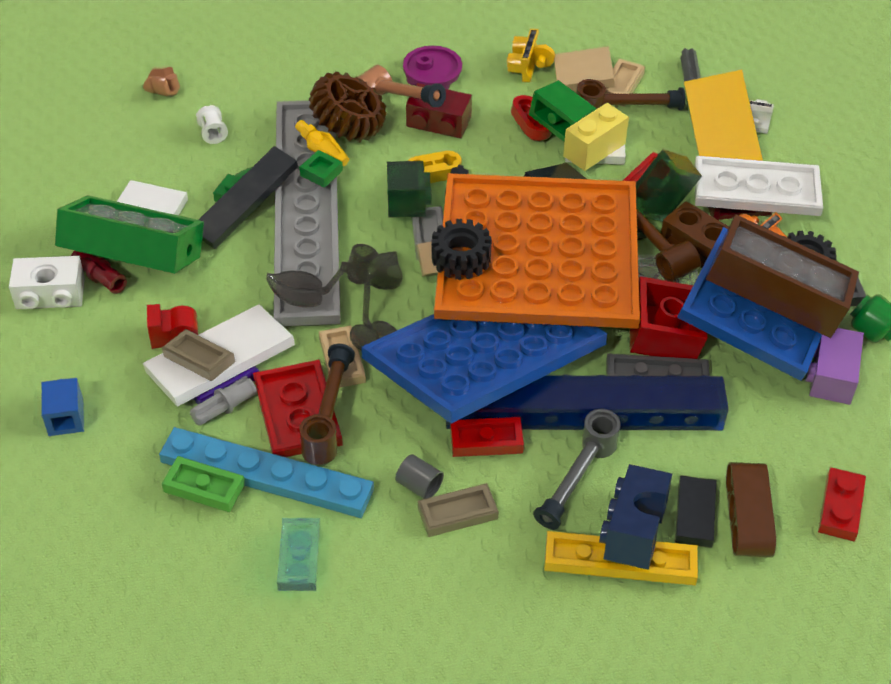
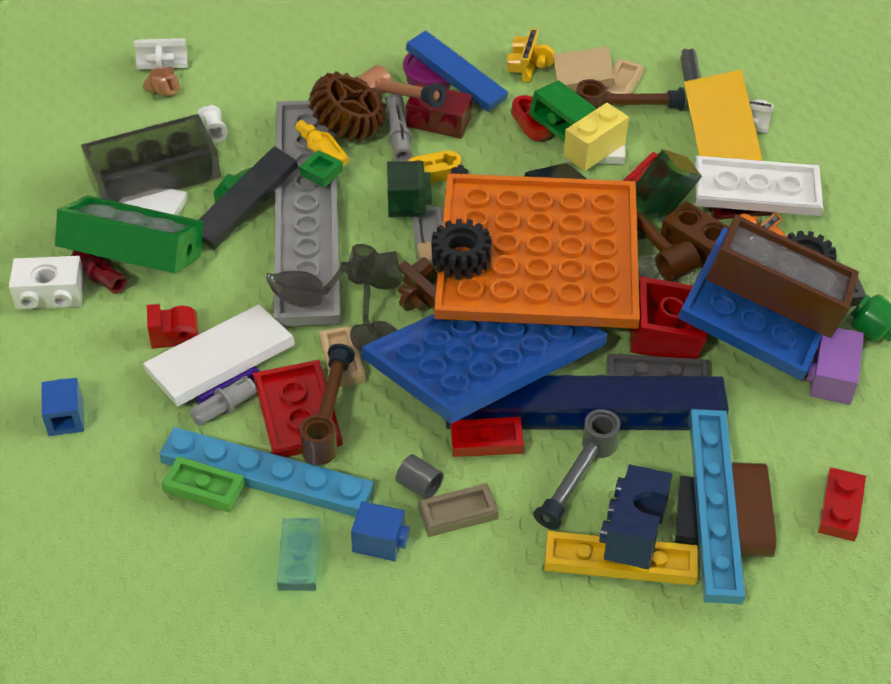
dark tan tile [162,329,236,382] -> none
none -> clear smoke brick [81,114,221,203]
none -> white hips [134,38,188,69]
none -> blue brick [351,501,410,561]
none -> light grey pin [385,94,412,164]
none -> reddish brown hips [398,257,437,311]
none -> blue tile [406,31,508,112]
none -> dark azure plate [689,409,745,604]

